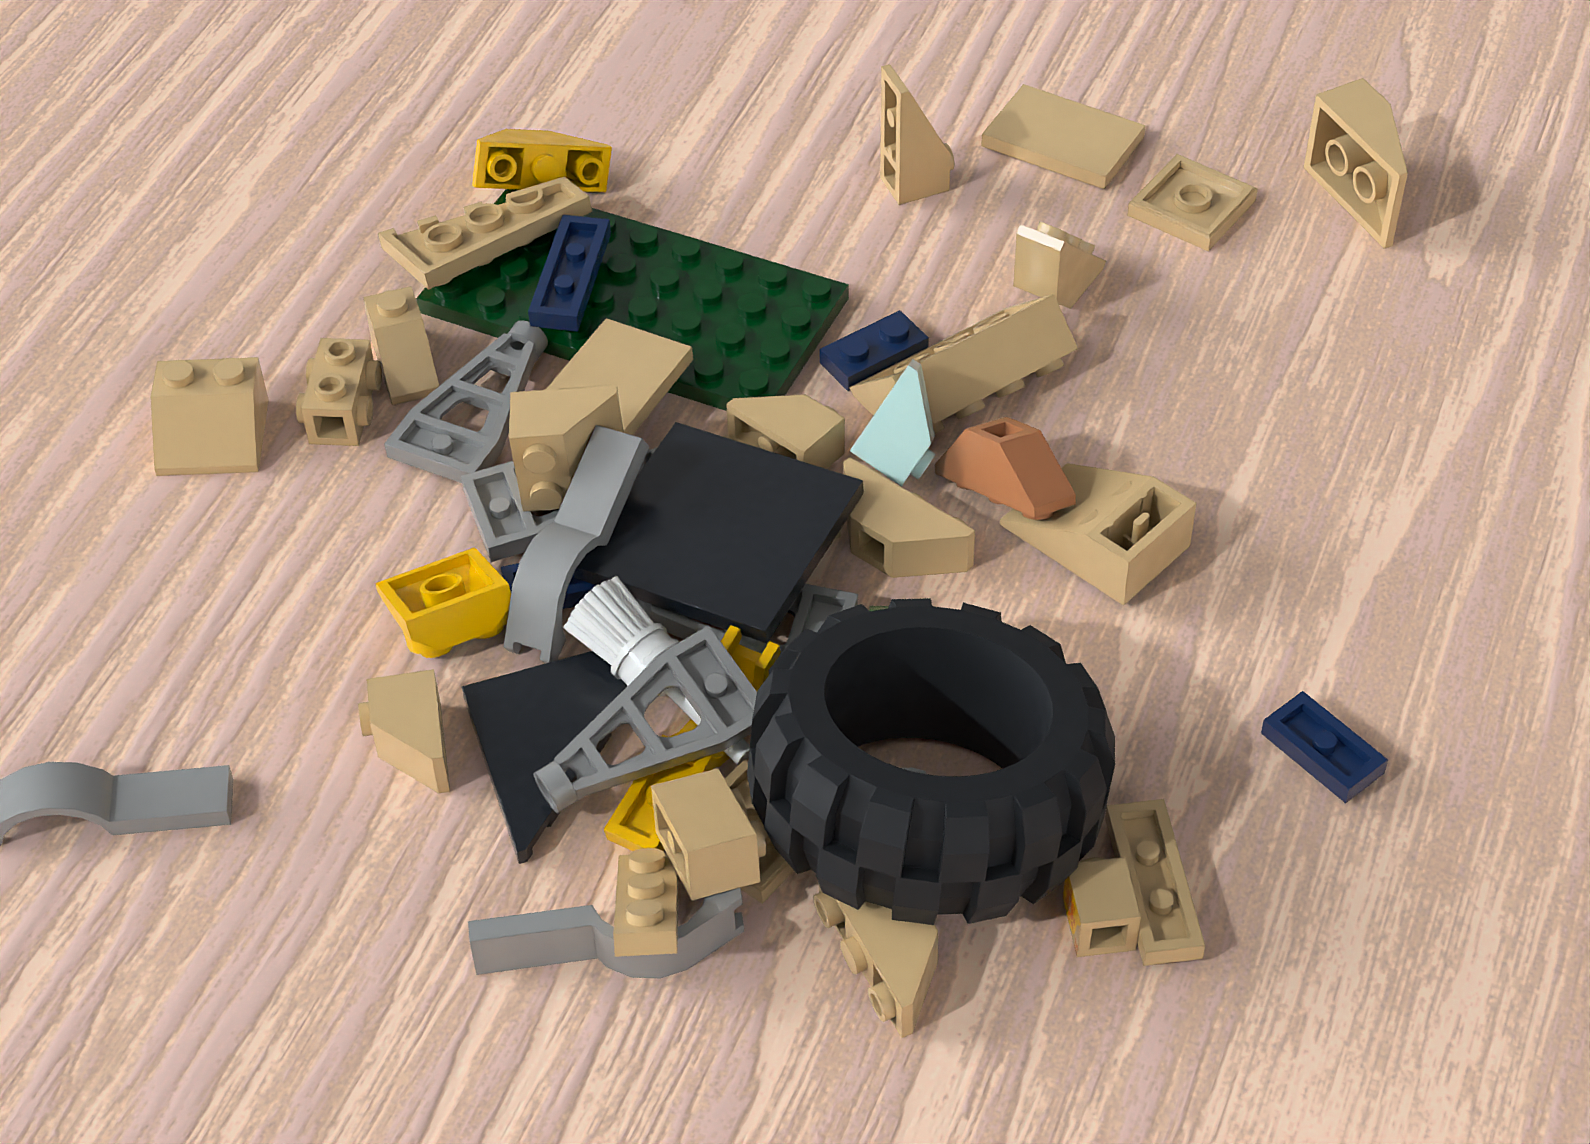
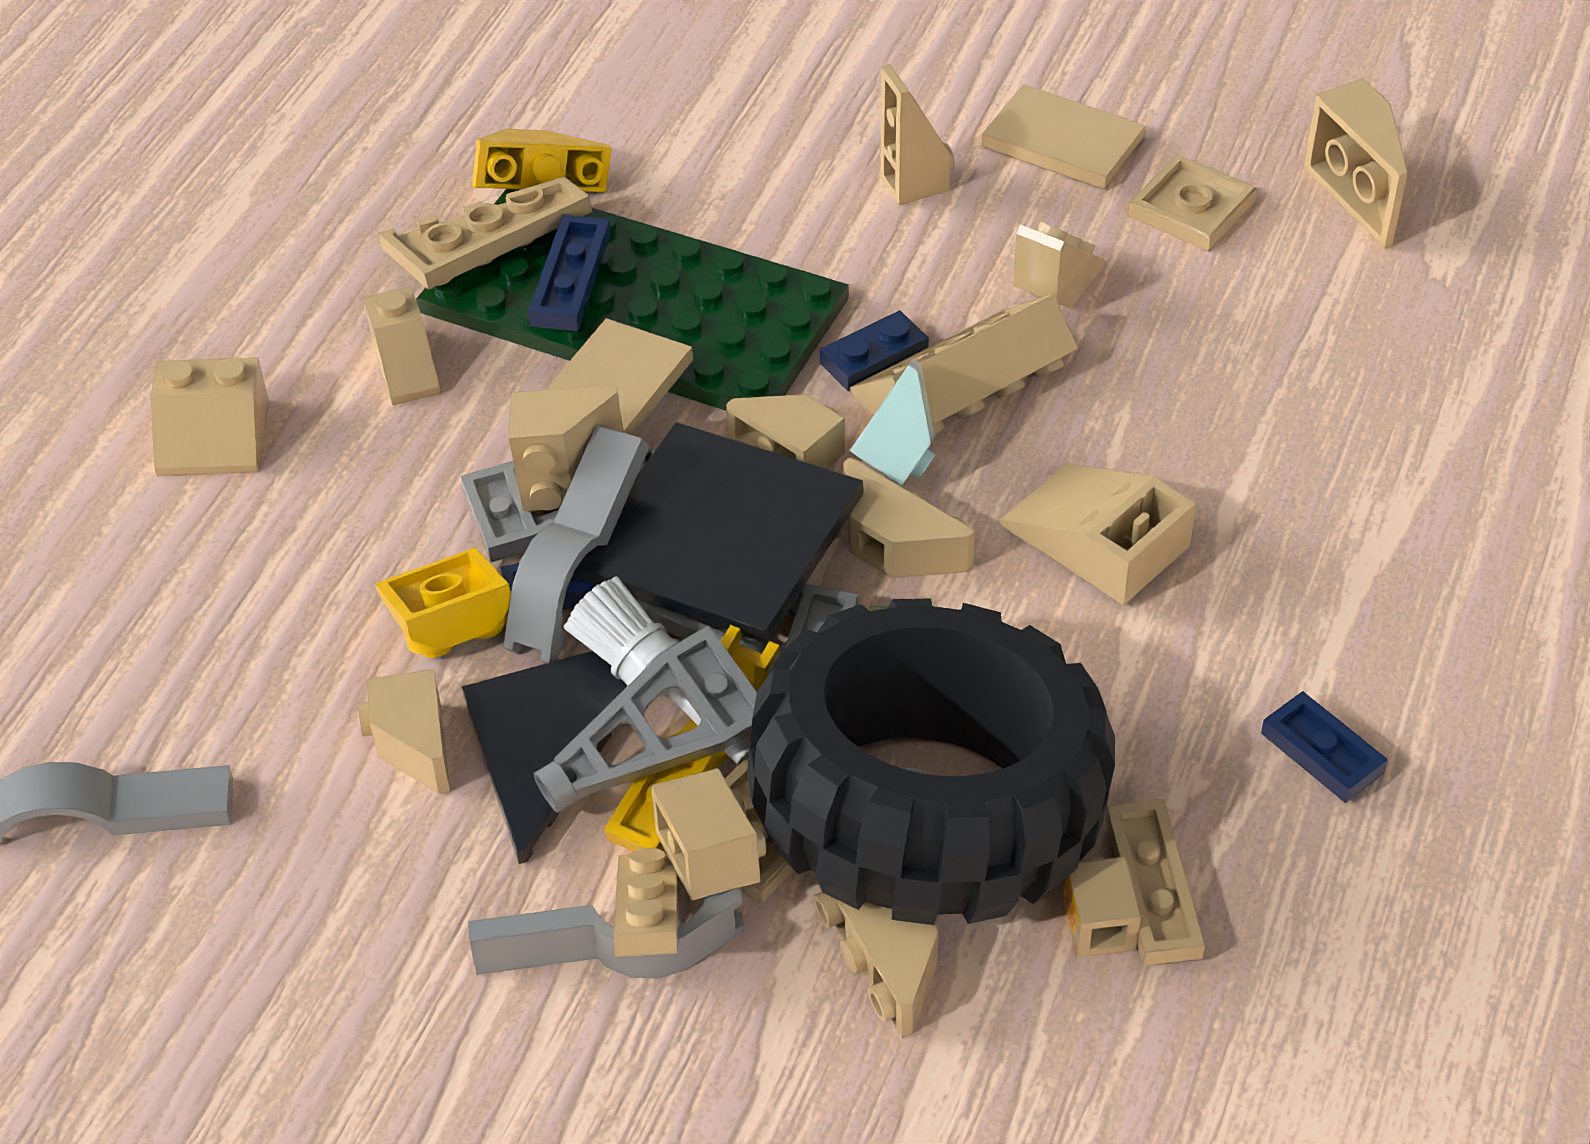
tan brick [296,338,382,446] -> none
light grey plate [384,321,548,483] -> none
nougat slope [935,417,1076,520] -> none

